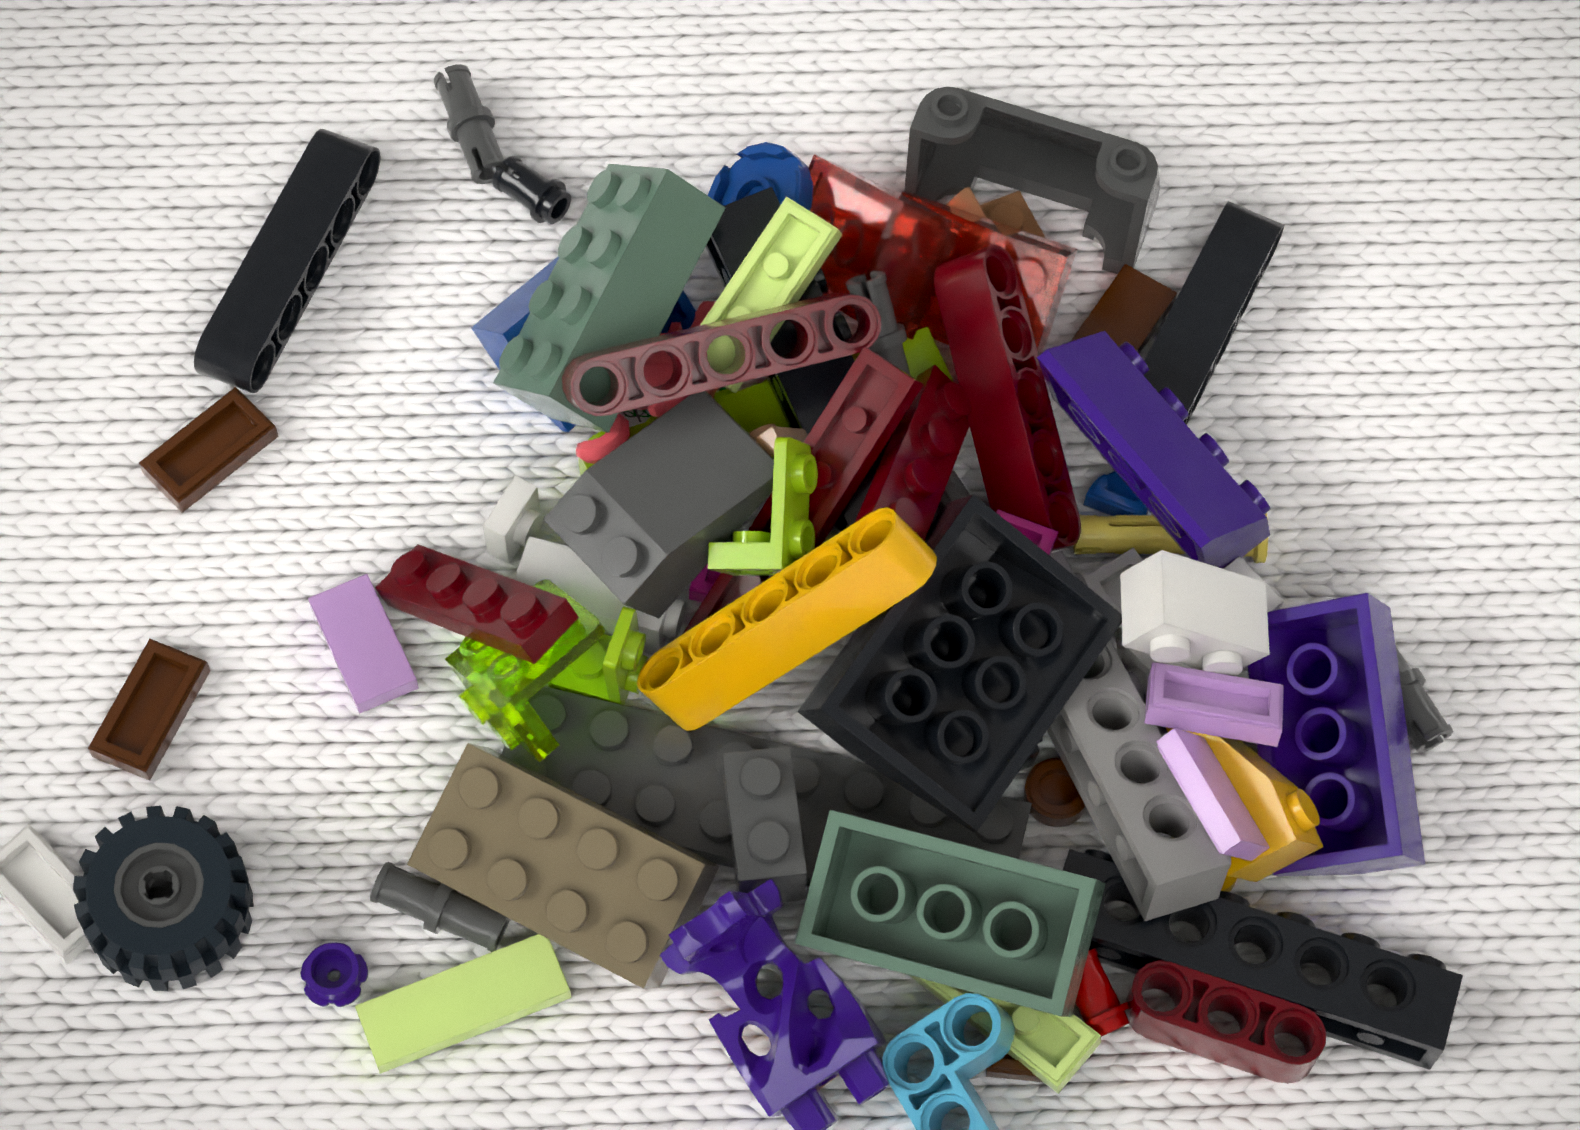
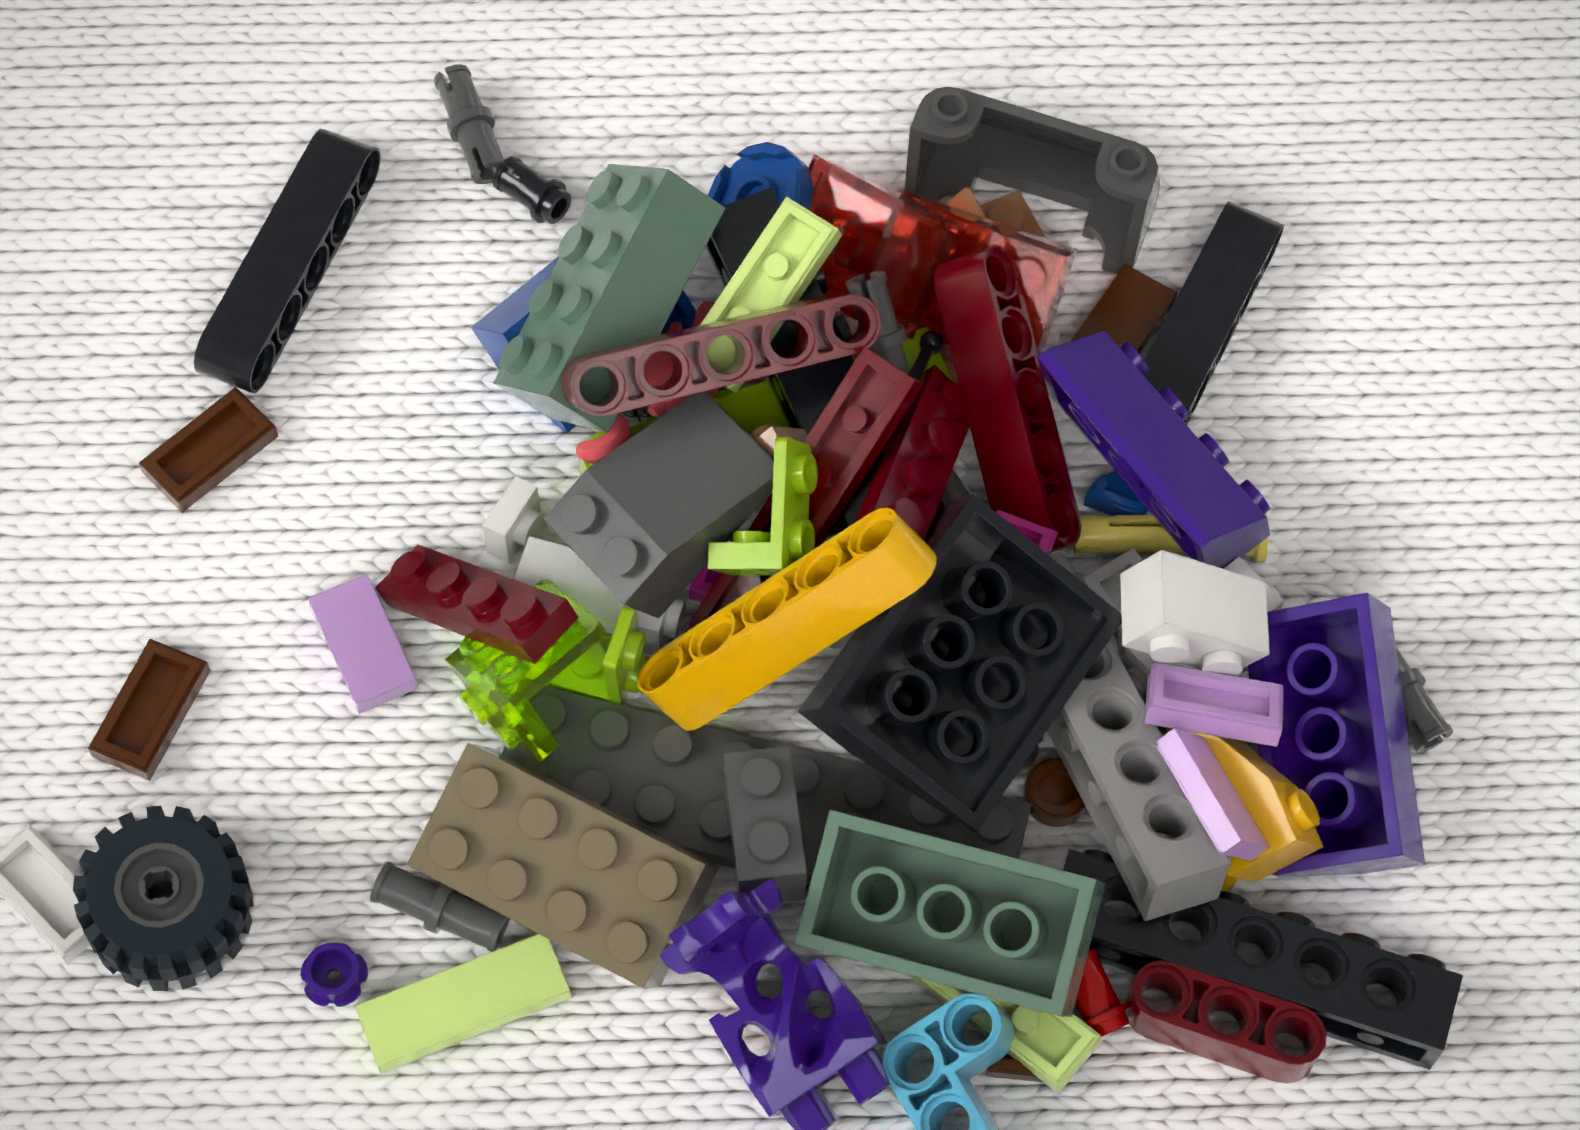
none -> black hinge [909,331,944,407]

